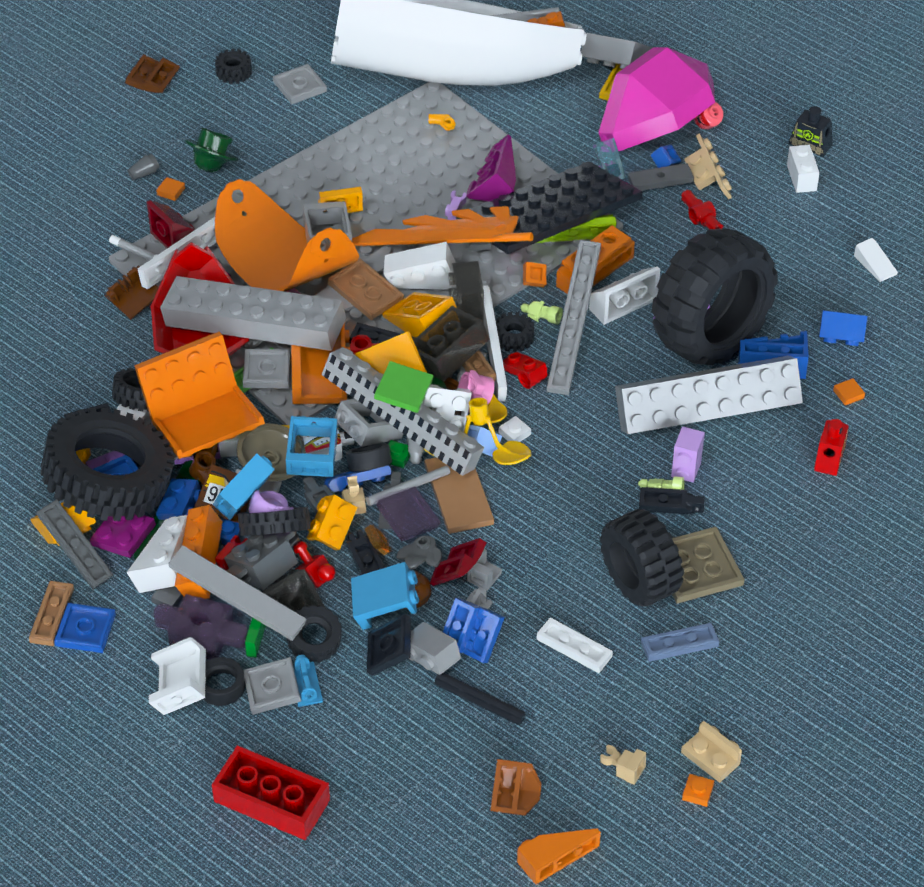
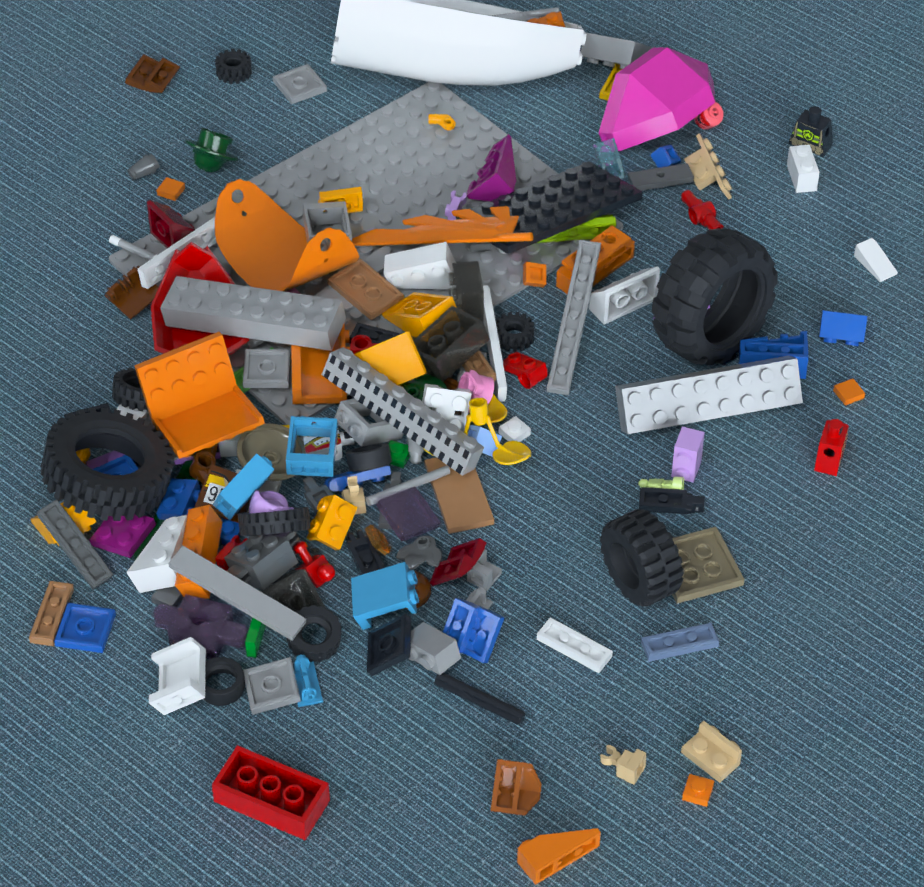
bright green tile [374,361,433,413] -> none
yellowish green piece [520,301,563,325] -> none

